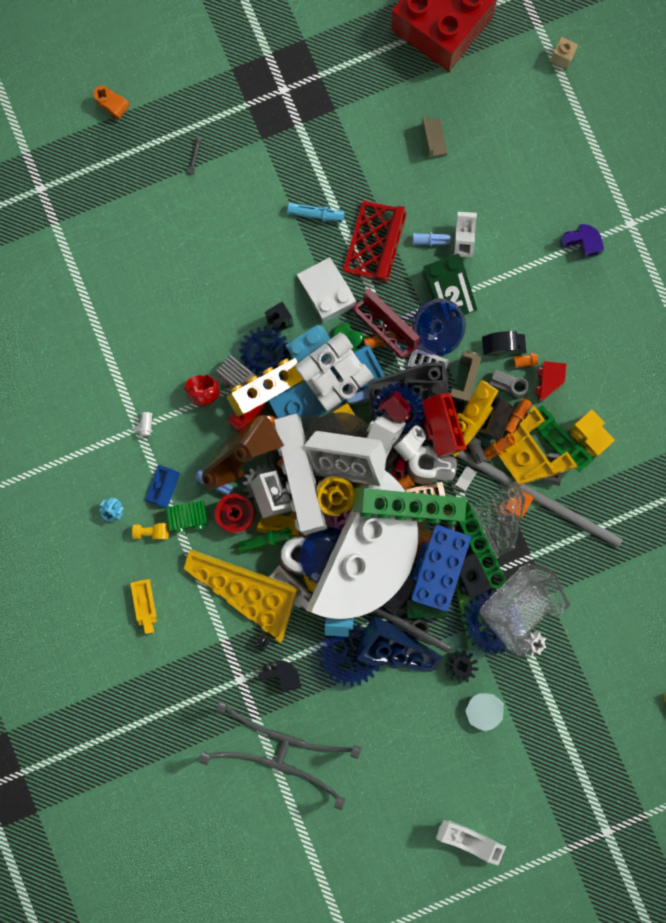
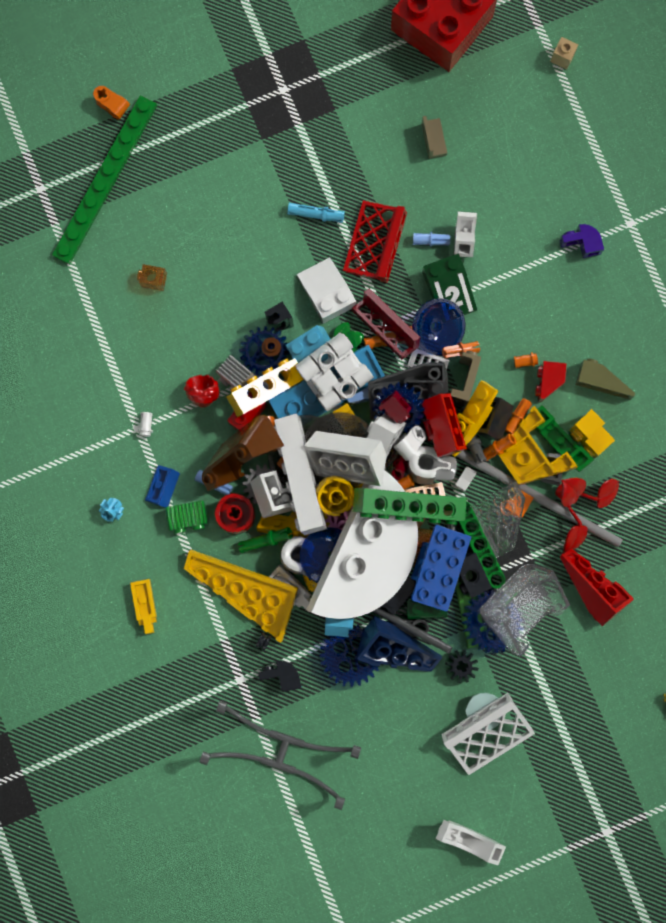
yellow leg [132,523,169,540] -> none
dark grey hinge [187,137,202,175] -> none
black brick [482,331,527,356] -> none
light grey piece [490,370,528,399] -> none
white gear [521,631,546,656] -> none
none -> green plate [52,95,157,265]
none -> clear orange brick [137,264,167,291]
none -> reddish brown plate [262,337,281,357]
none -> orange axle [442,341,480,358]
none -> white fence [442,693,535,775]
none -> red plant [555,478,619,553]
none -> red wedge [560,549,634,626]
none -> olive slope [575,359,635,400]

